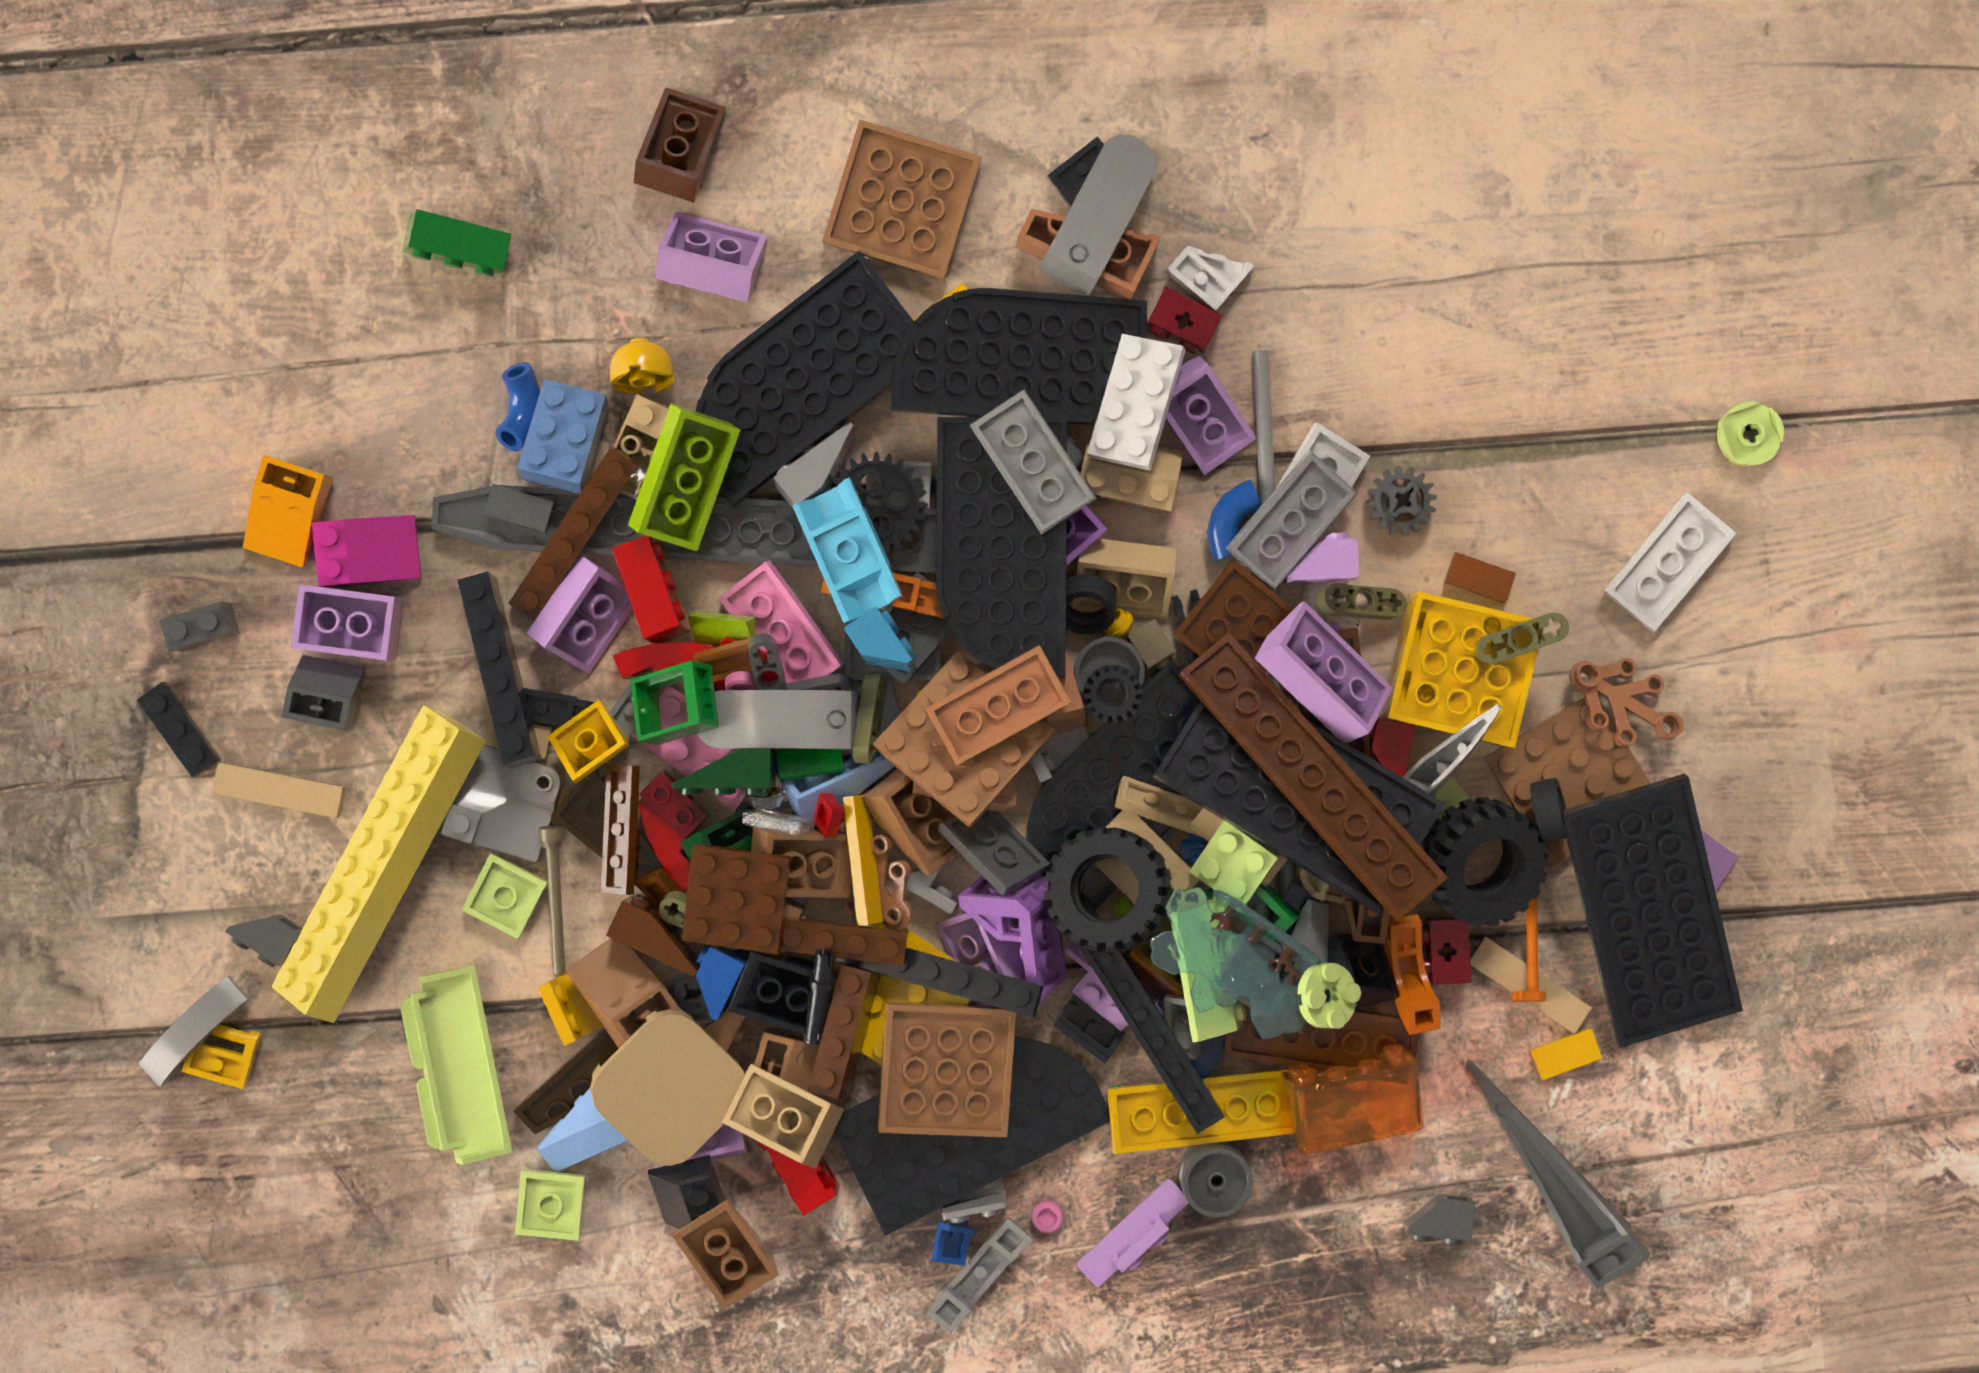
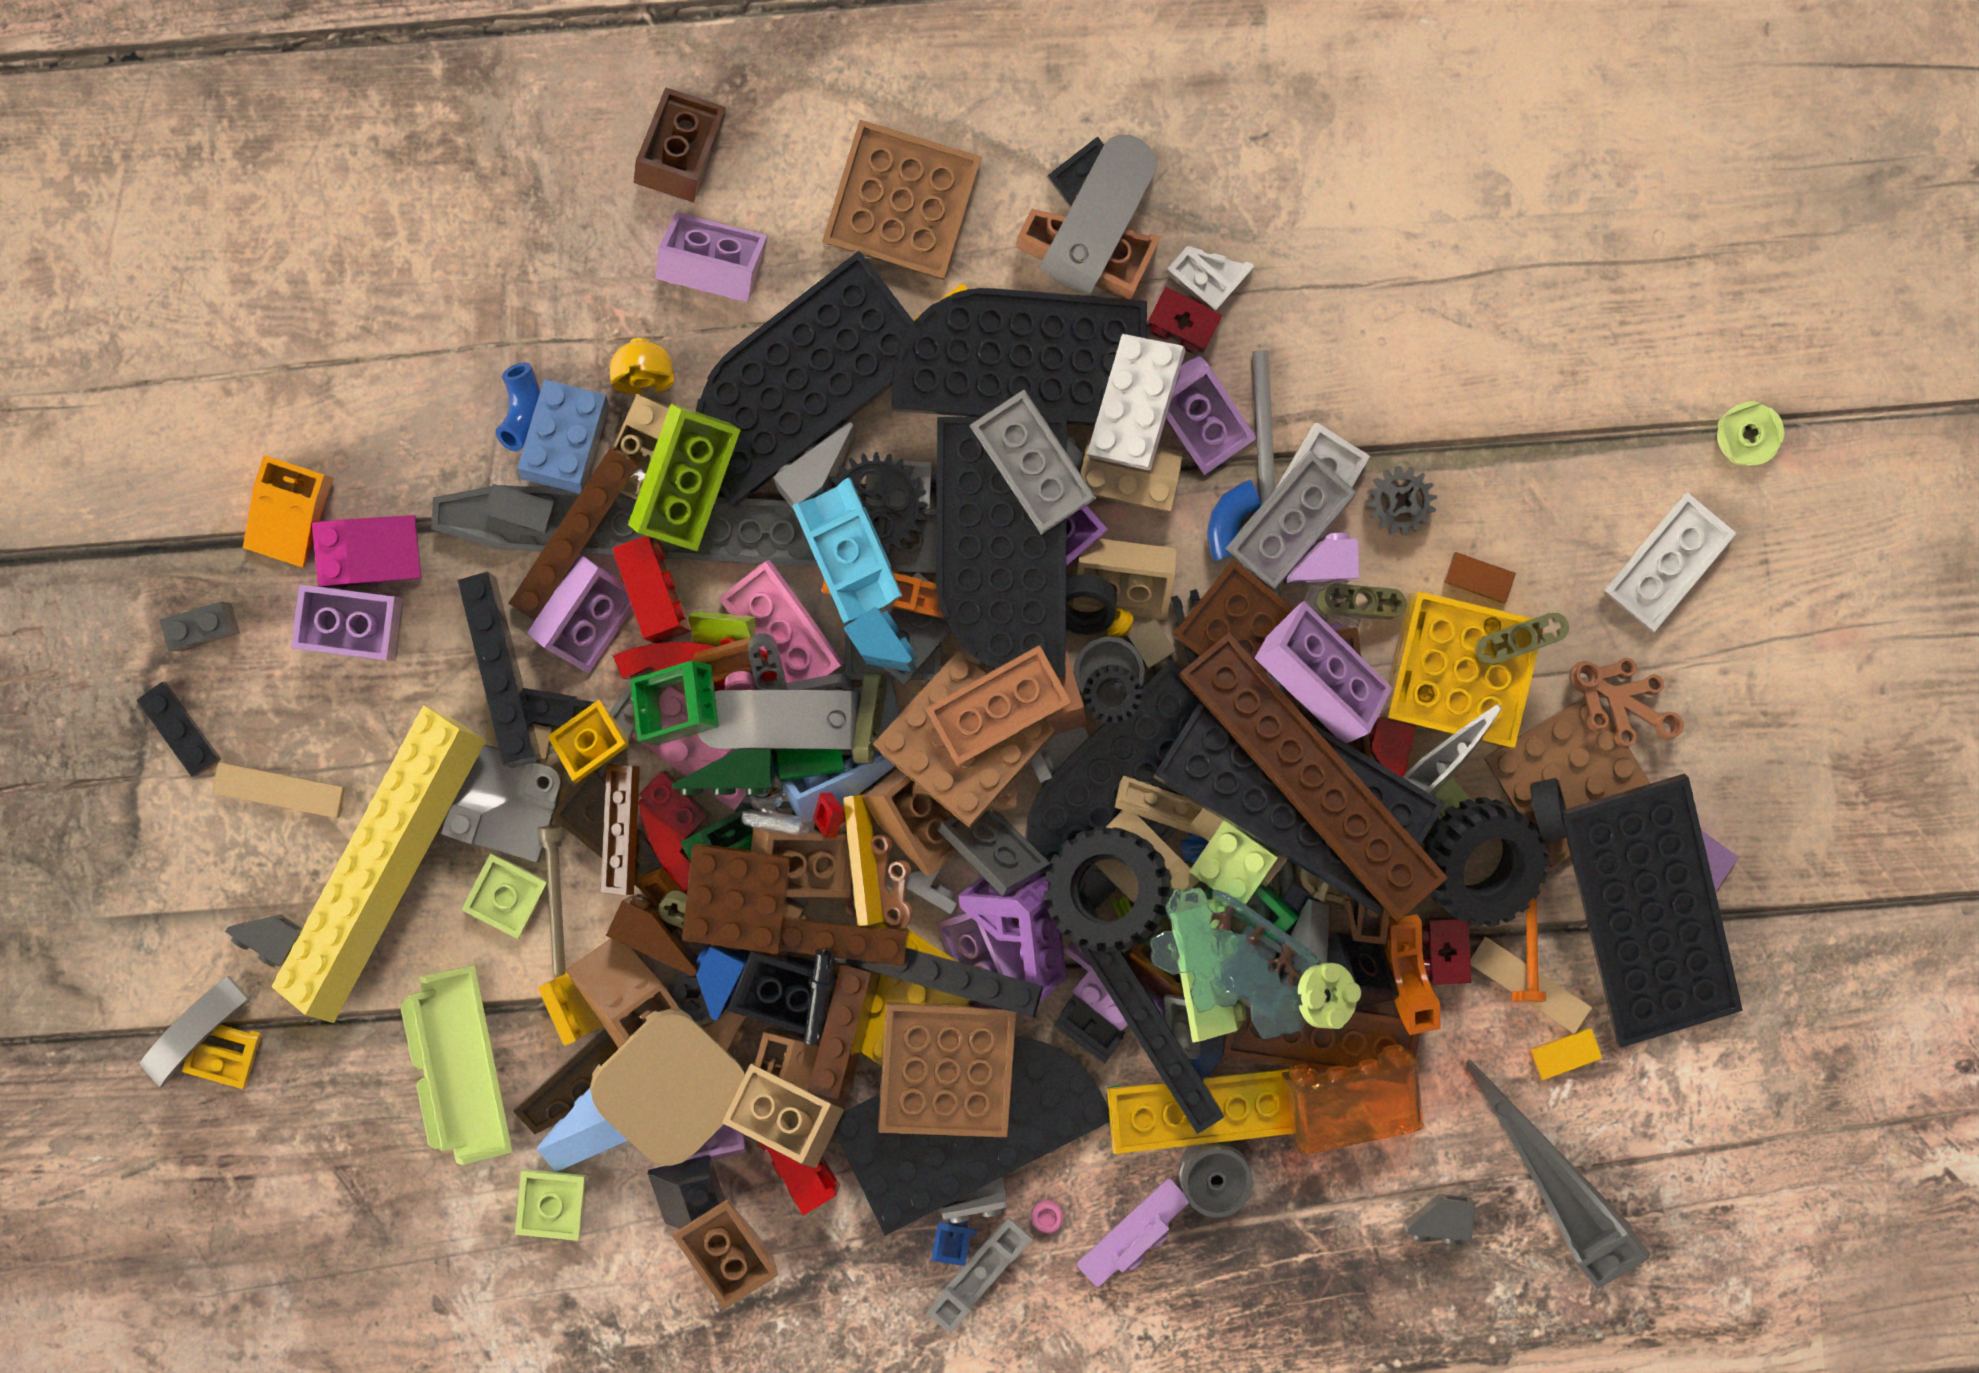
dark grey slope [281,655,366,730] -> none
green wedge [402,209,512,277] -> none

